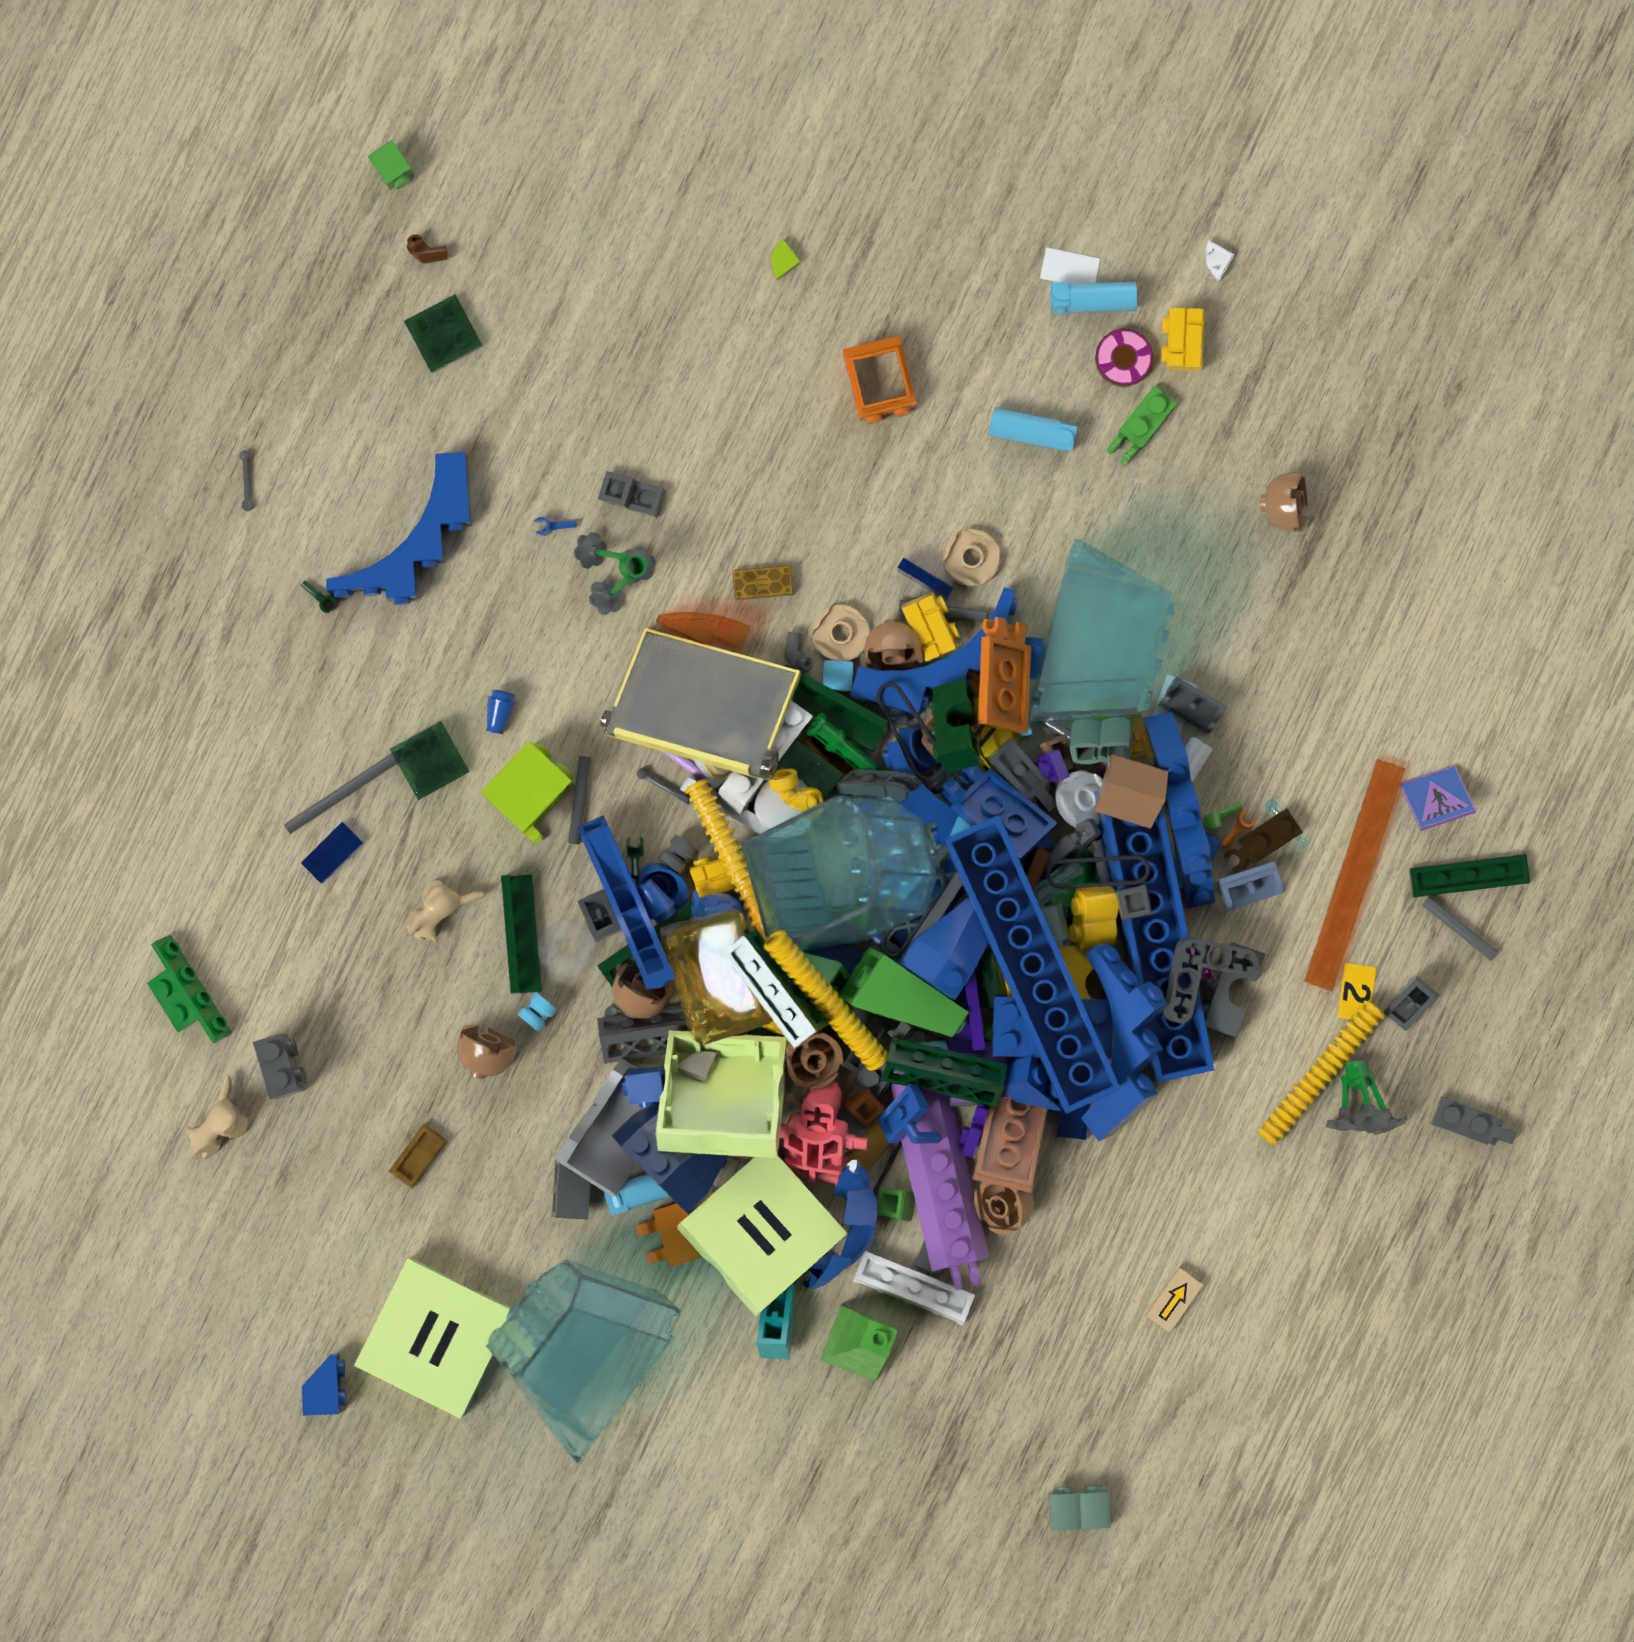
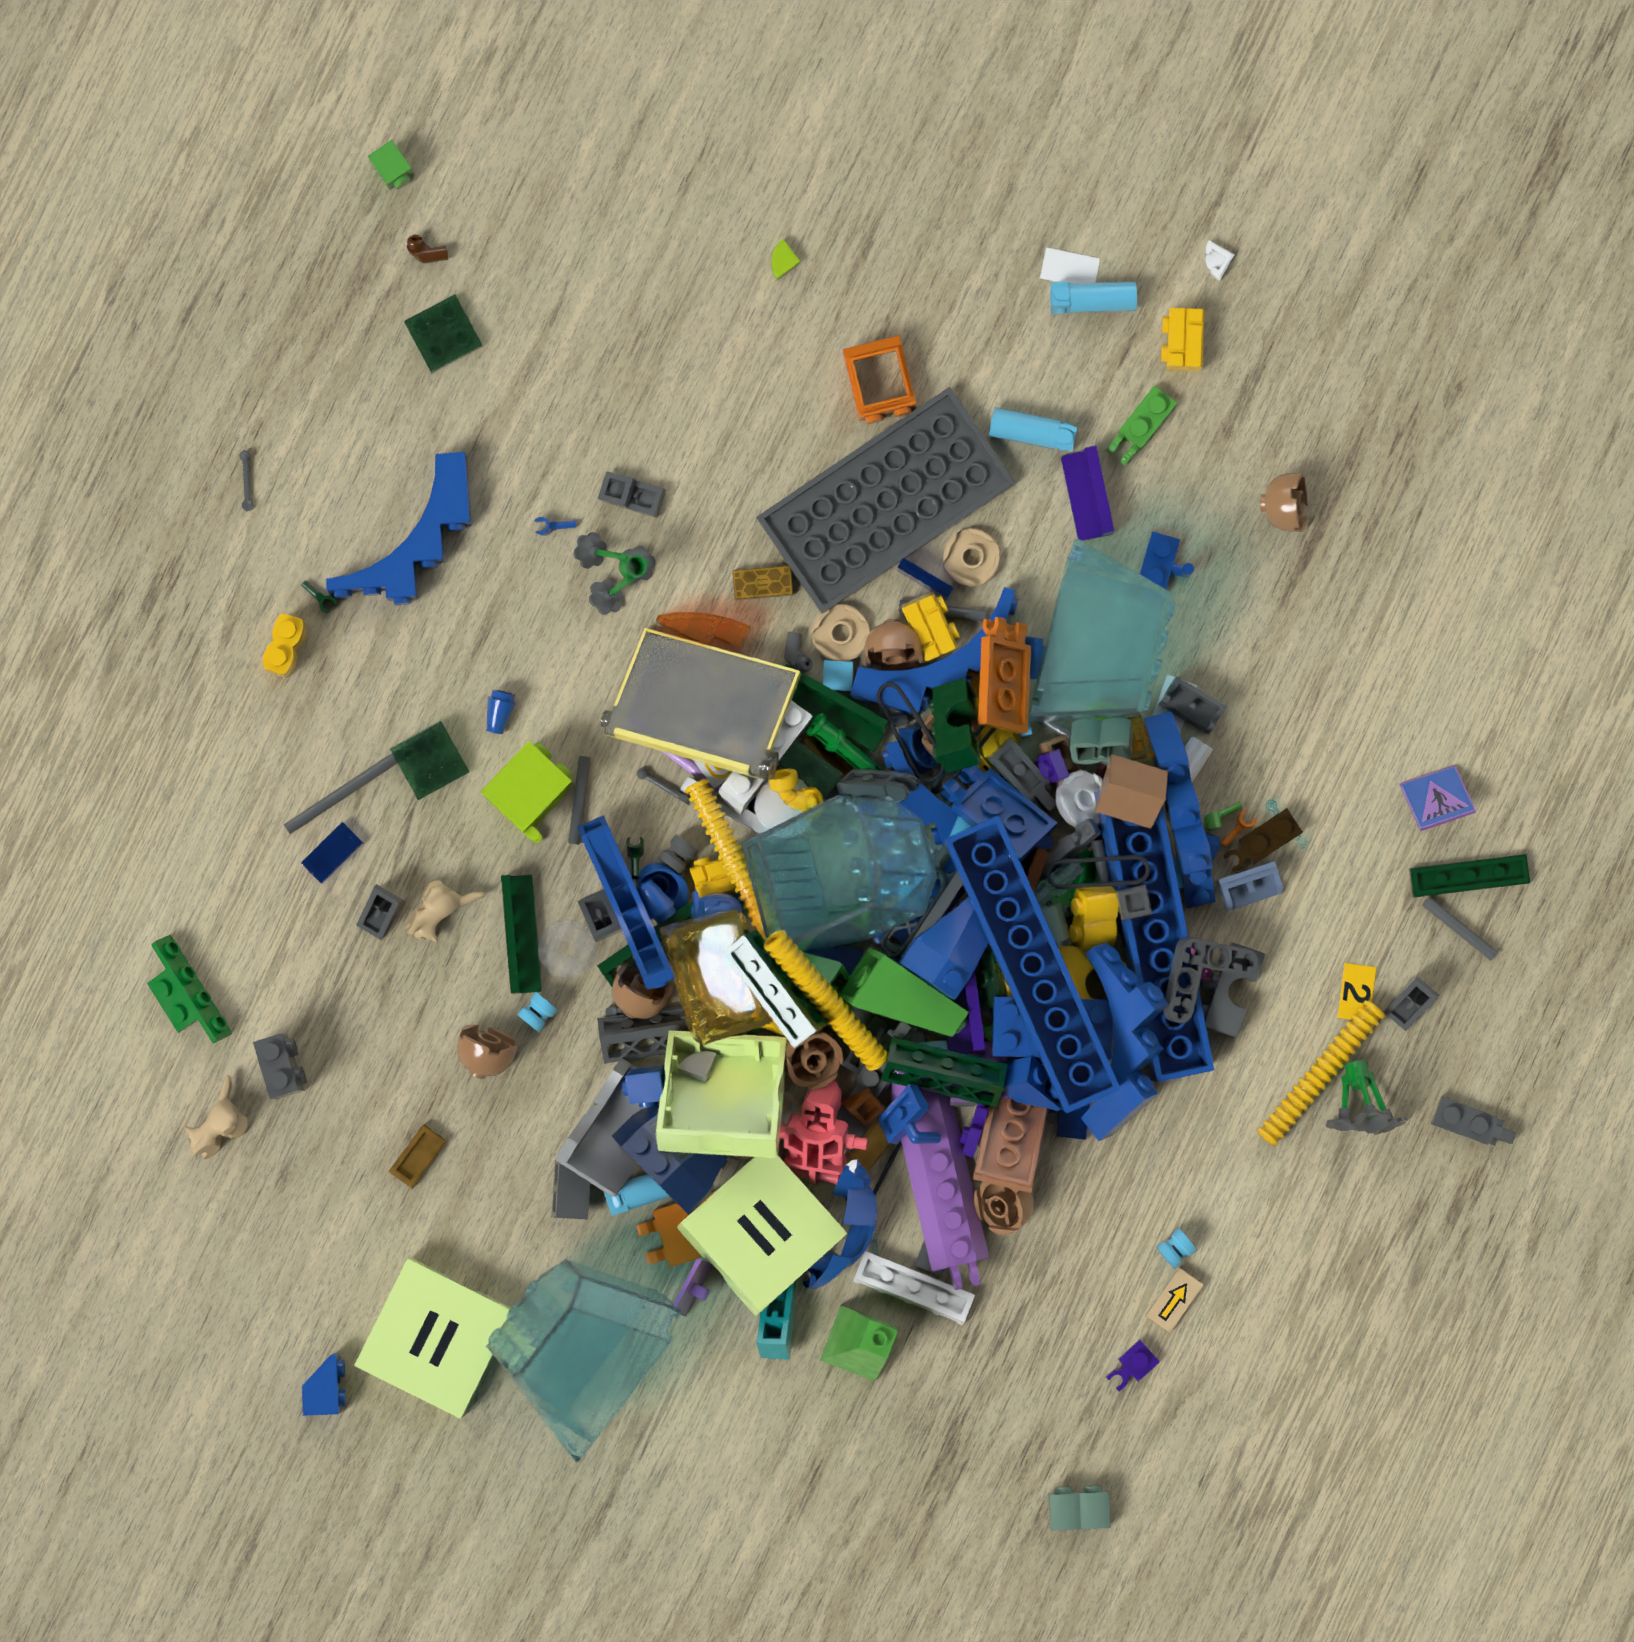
bright green slope [877,1187,915,1221] -> none
tile [1095,328,1153,388] -> none
clear orange tile [1304,759,1405,991] -> none
none -> yellow brick [263,613,307,678]
none -> dark grey slope [356,884,405,940]
none -> medium lavender piece [670,1258,713,1317]
none -> dark grey plate [756,387,1016,614]
none -> dark purple panel [1061,446,1114,541]
none -> dark purple plate [1106,1339,1160,1392]
none -> blue plate [1136,531,1194,596]
none -> medium azure wheel [1156,1228,1197,1269]

